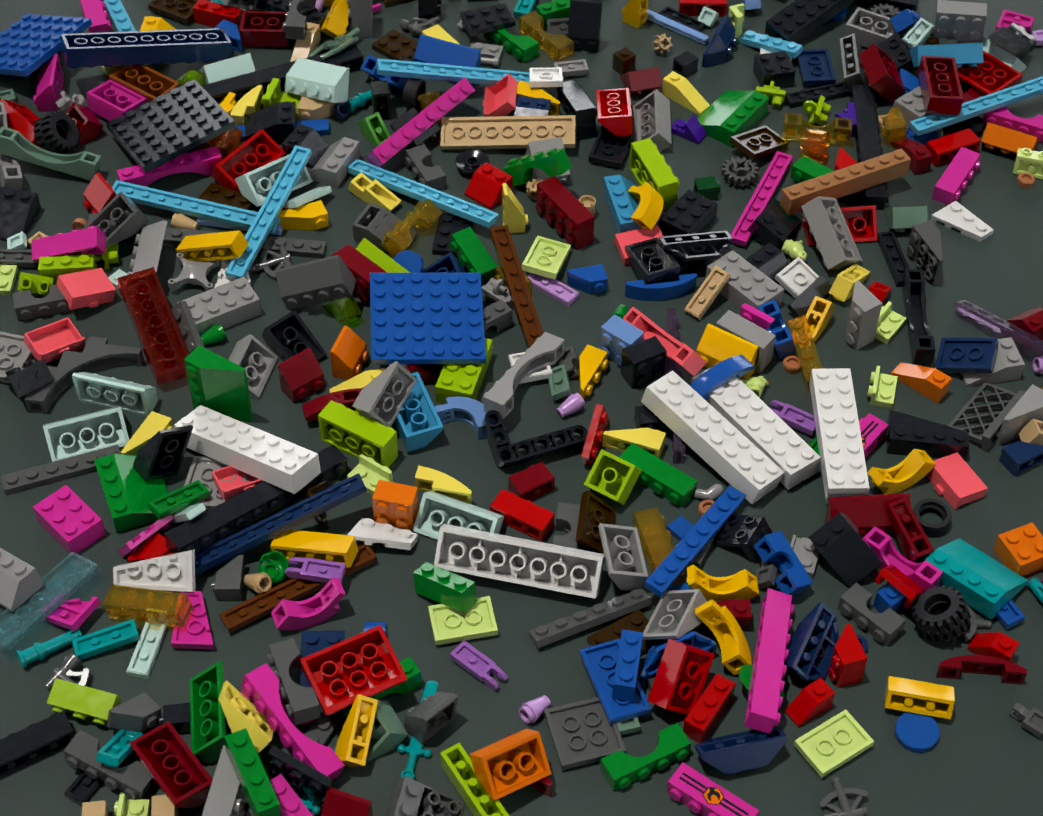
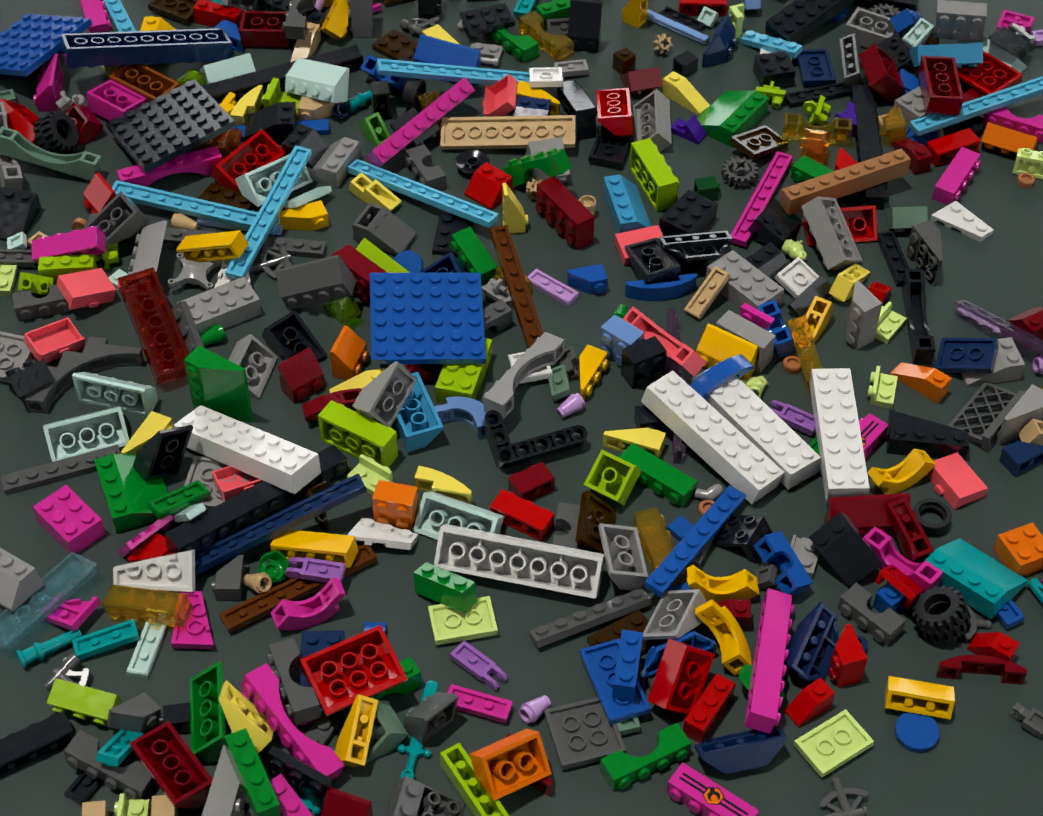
sand green bar [307,27,360,60] -> none
clear yellow arch [381,198,443,257] -> none
yellowish green plate [522,235,571,280] -> none
red wing [581,404,610,466] -> none
yellow arch [628,182,664,230] -> none
none -> dark pink plate [448,684,513,724]

